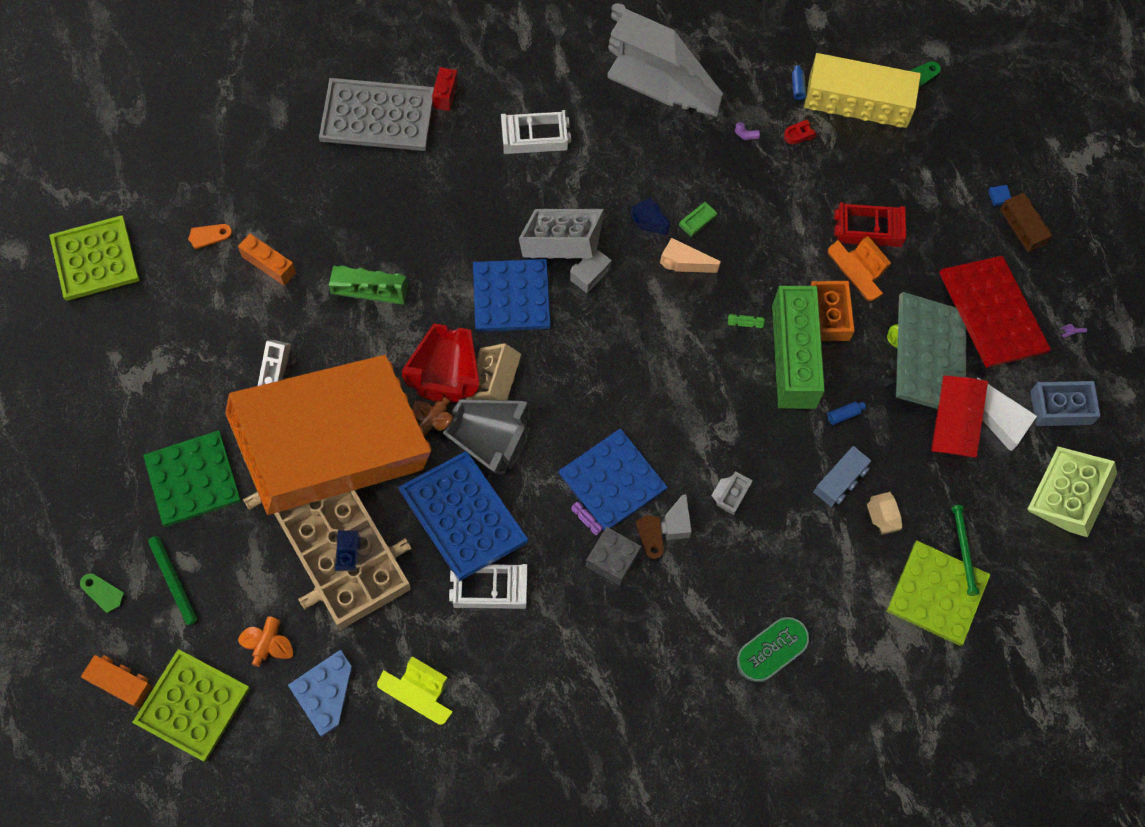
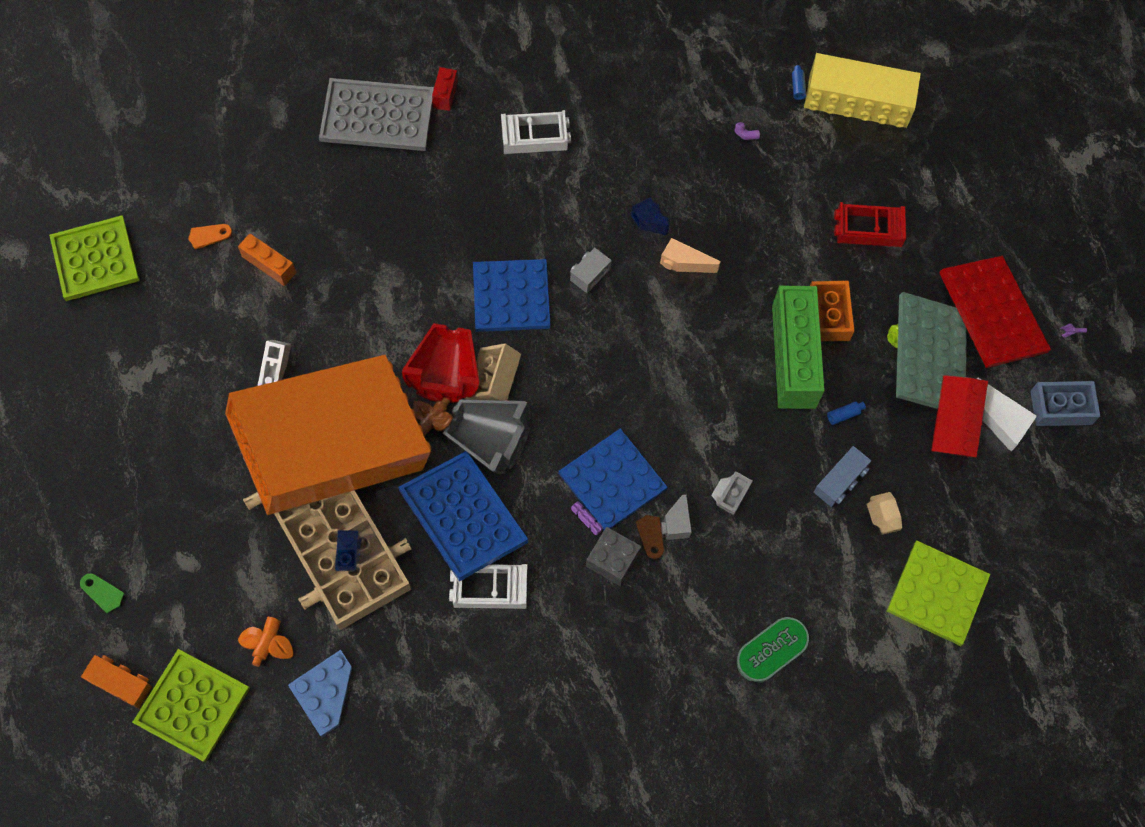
green plate [143,430,241,527] -> none
green axle [148,536,197,625] -> none
bright green wedge [329,266,408,305] -> none
neon yellow plate [377,656,453,725] -> none
light grey slope [519,209,604,259] -> none
light grey windscreen [607,3,723,116] -> none
bright green tile [679,202,718,237] -> none
bright green axle [728,314,765,328] -> none
red plate [784,120,817,145] -> none
orange plate [828,236,891,301] -> none
green piece [909,61,941,88] -> none
green bar [952,505,979,596] -> none
blue tile [988,185,1011,206] -> none
reddish brown brick [1000,193,1052,252] -> none
yellowish green slope [1028,447,1117,537] -> none

